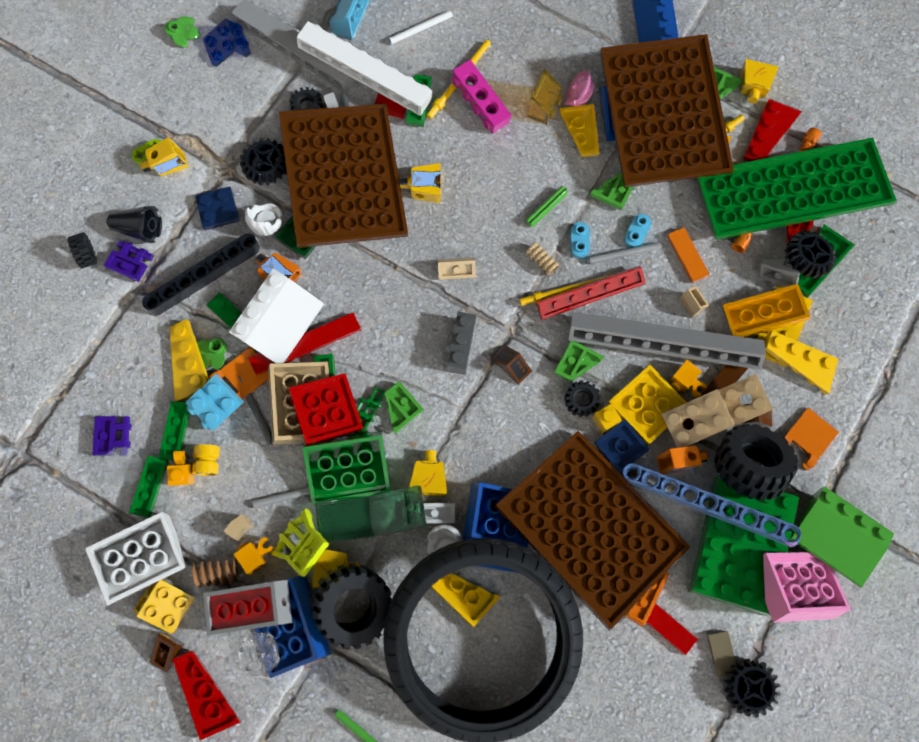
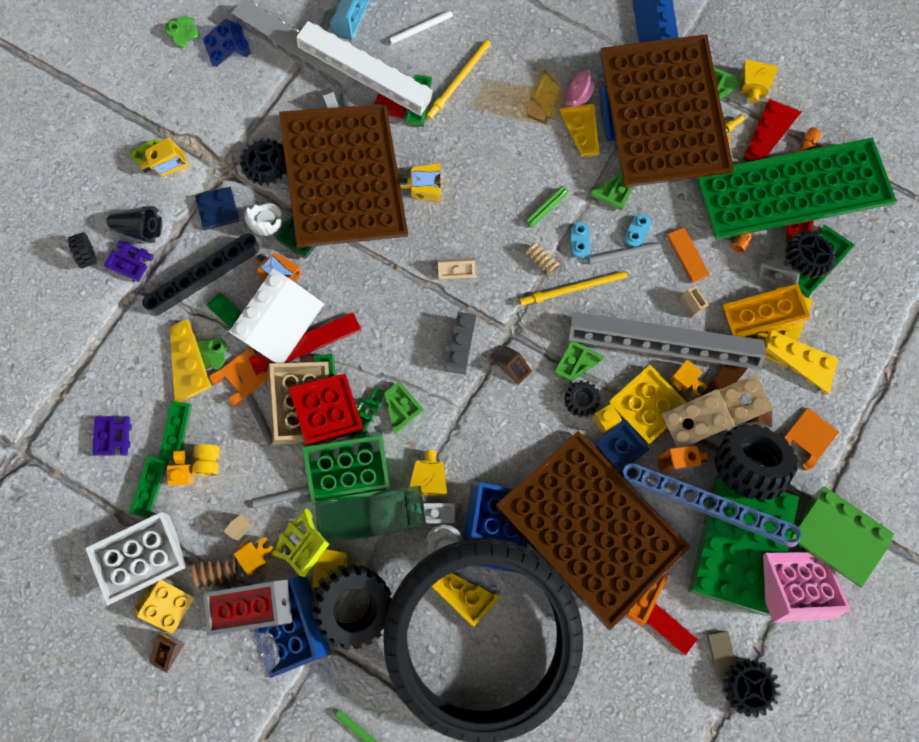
clear plate [102,447,144,487] -> none
red wing [172,651,241,741] -> none
medium azure plate [185,374,244,431] -> none
black tyre [289,87,323,111] -> none
dark pink brick [451,59,512,134] -> none
red tile [535,266,646,320] -> none

